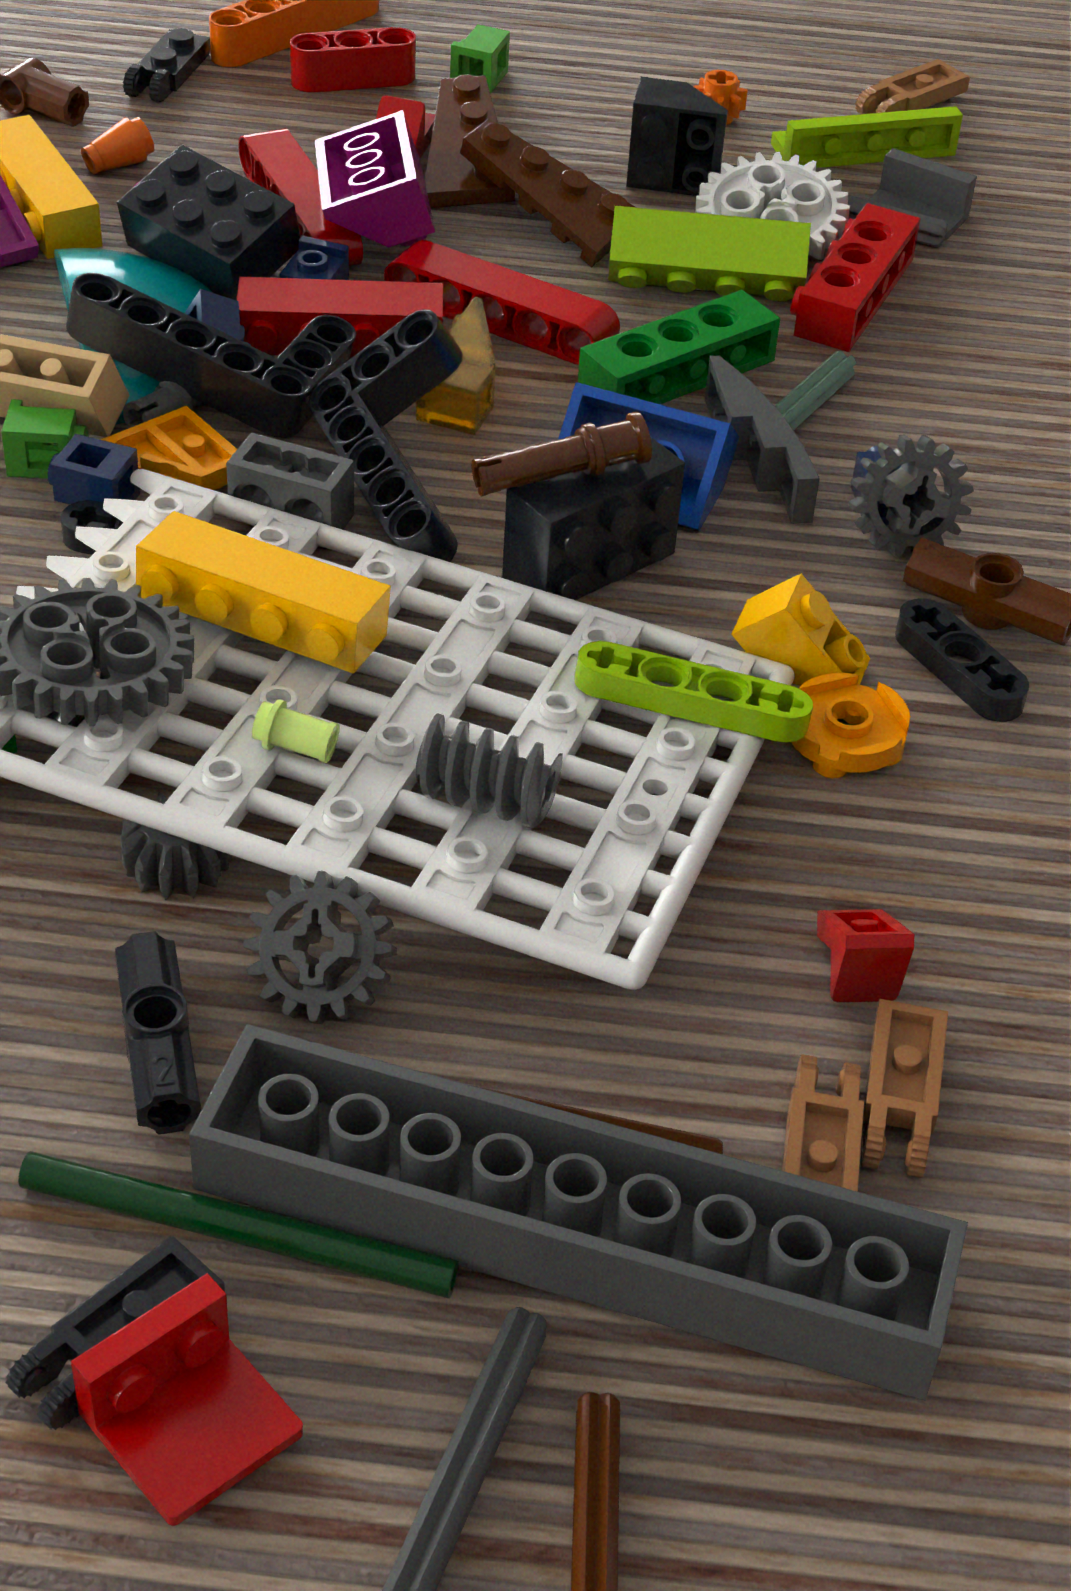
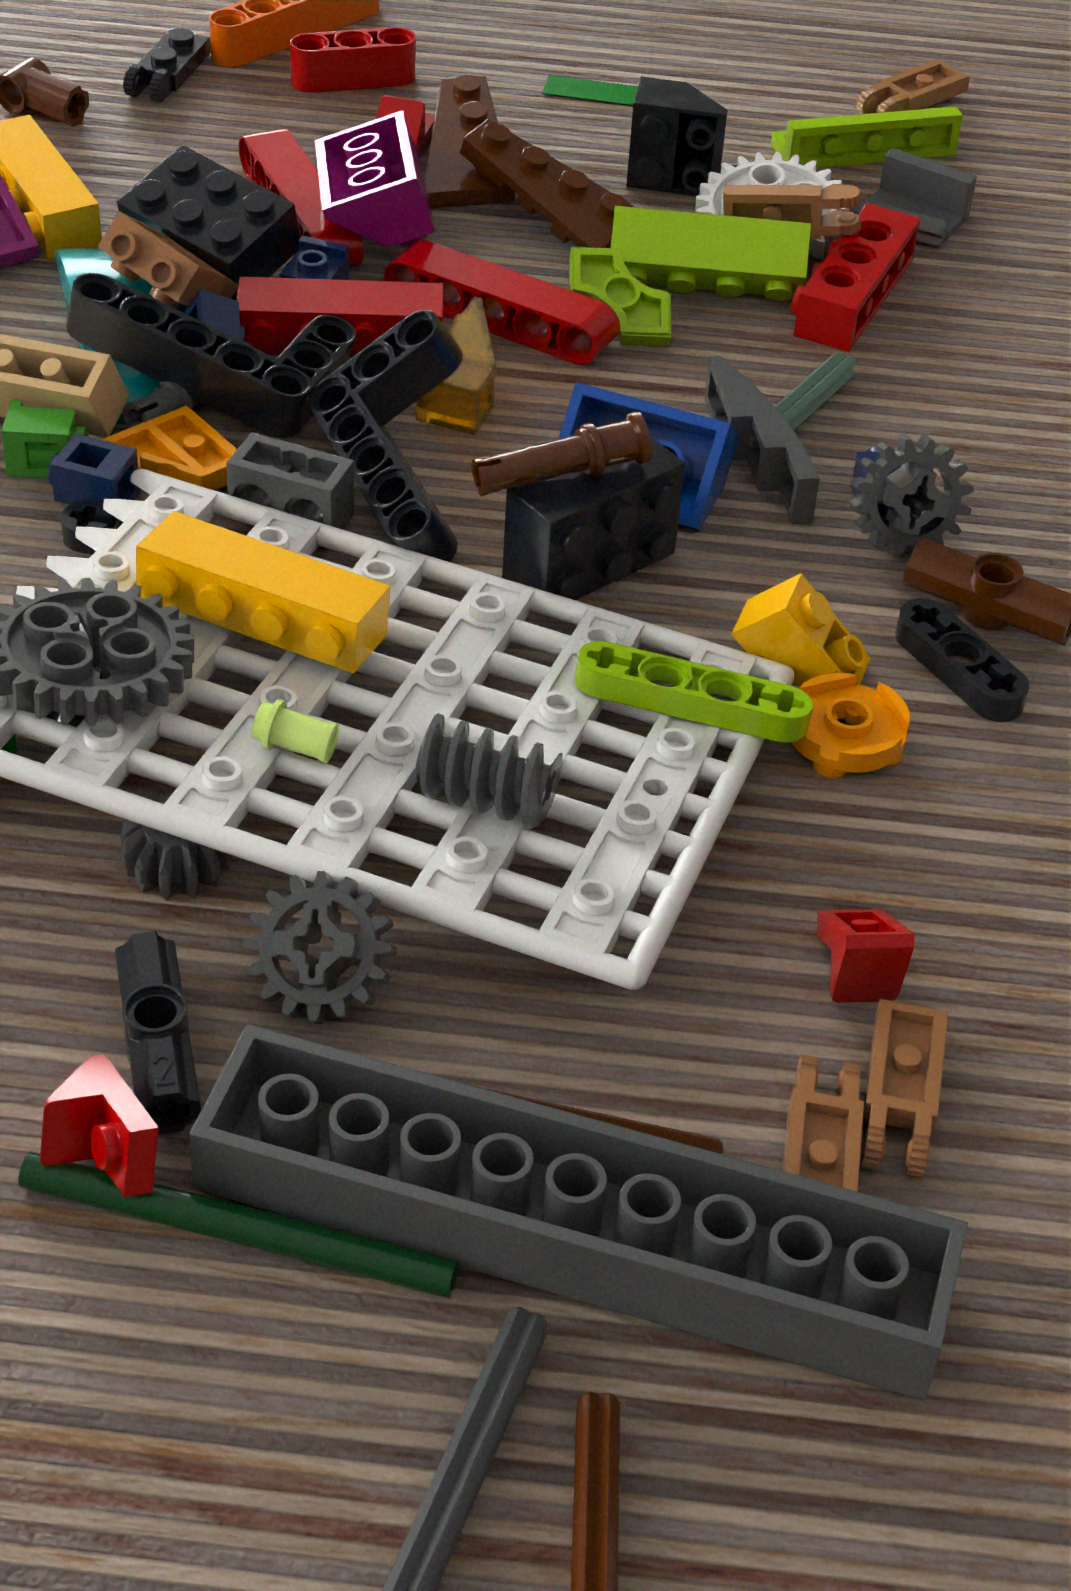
black hinge [5,1236,225,1430] -> none
red bracket [71,1273,303,1526] -> none
orange cone [81,117,154,174] -> none
bright green brick [450,24,510,94] -> none
green brick [578,290,781,404] -> none
orange gear [693,70,748,125] -> none
none -> red slope [40,1054,159,1197]
none -> medium nougat plate [98,211,238,309]
none -> green sticker [542,75,638,105]
none -> lime tile [570,247,671,346]
none -> medium nougat hinge [723,184,862,239]

